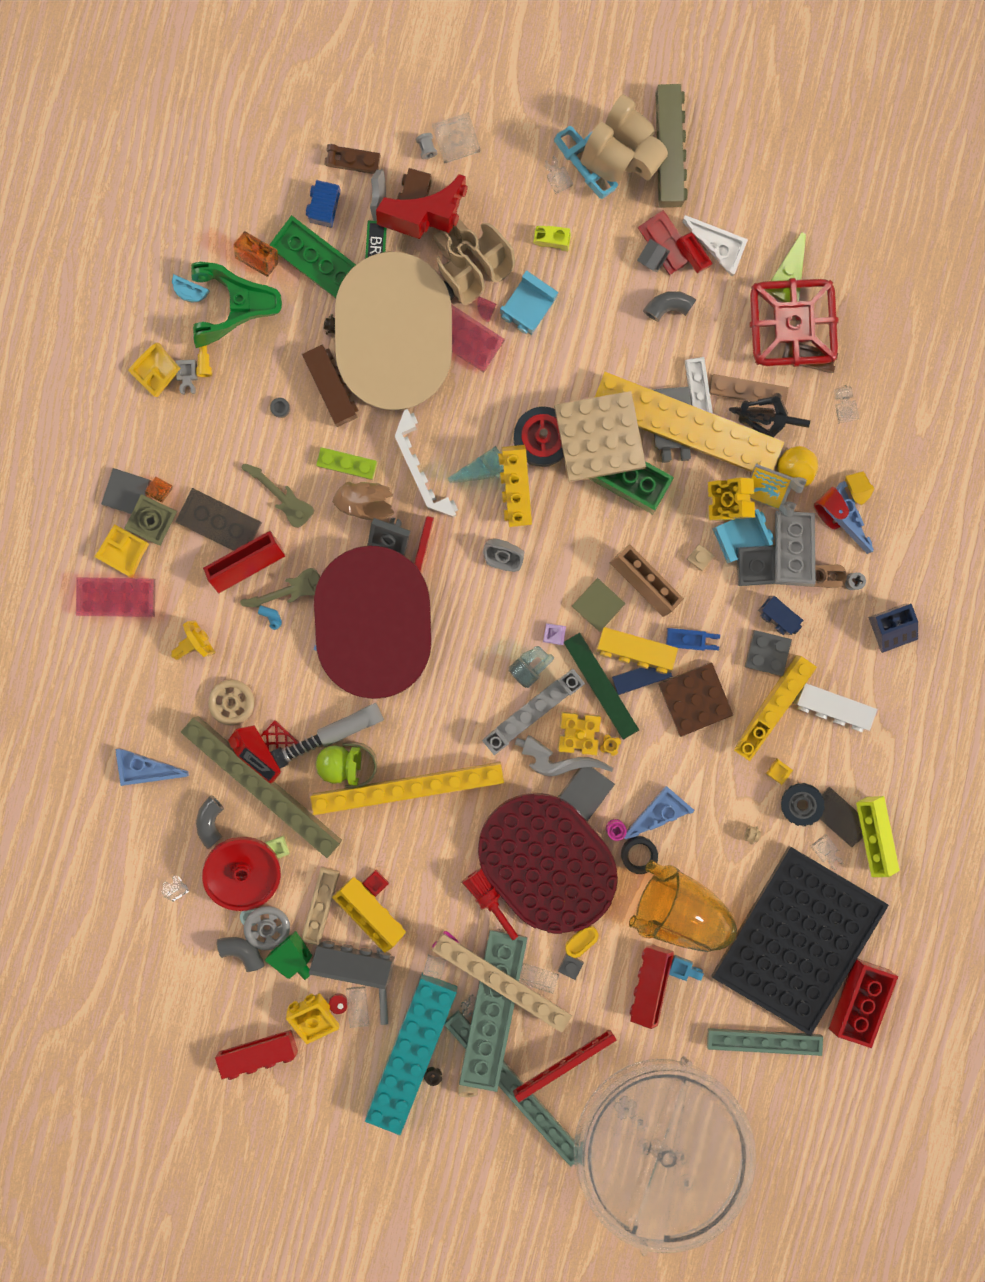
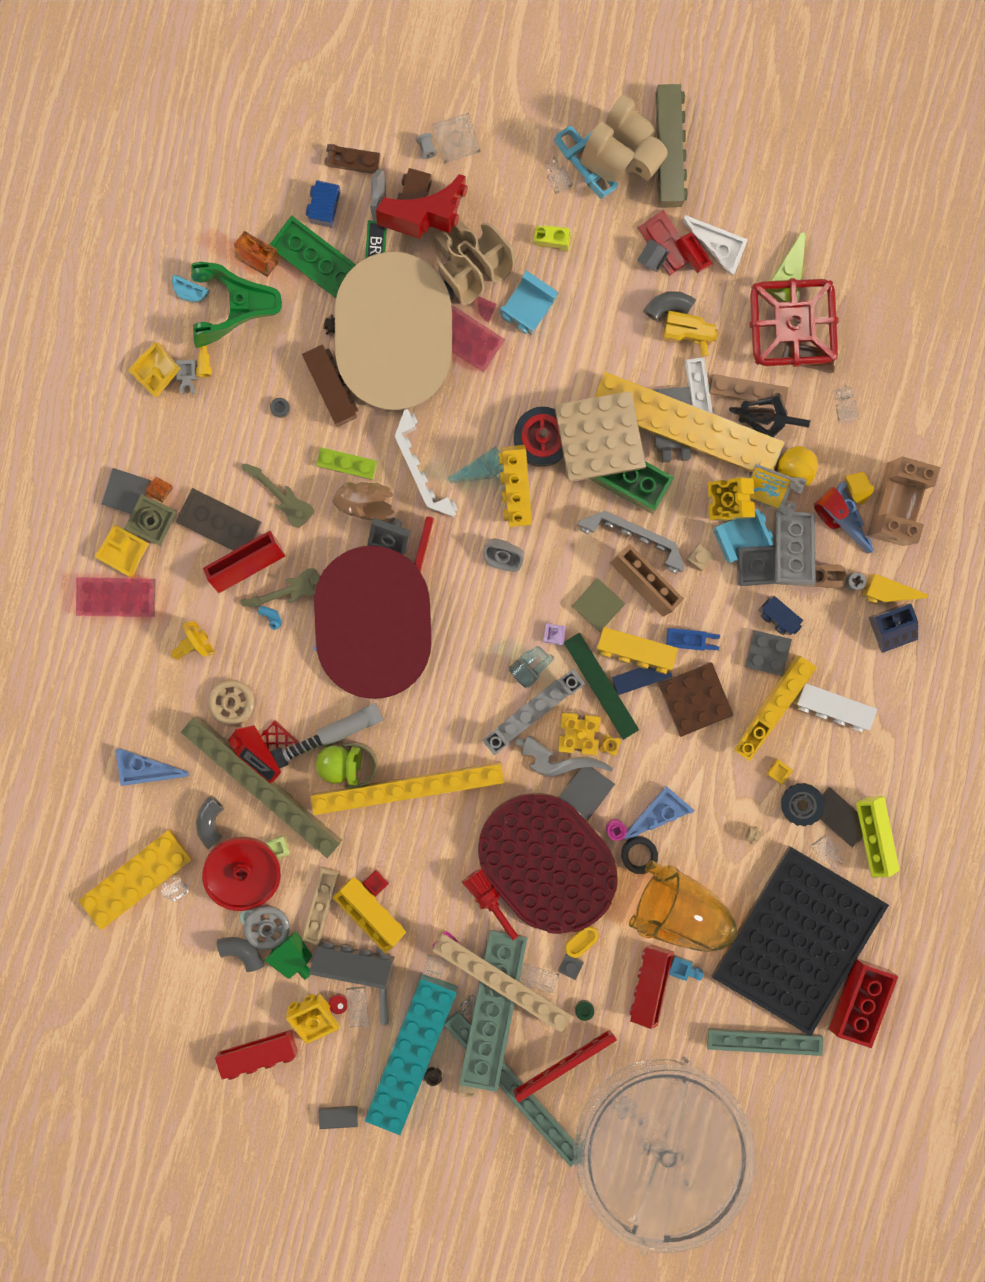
none -> yellow plate [78,829,193,930]
none -> dark grey tile [318,1106,358,1129]
none -> dark green tile [575,1000,594,1021]
none -> light grey slope [577,511,685,574]
none -> yellow piece [662,311,718,357]
none -> yellow slope [861,573,929,604]
none -> medium nougat piece [867,456,940,546]

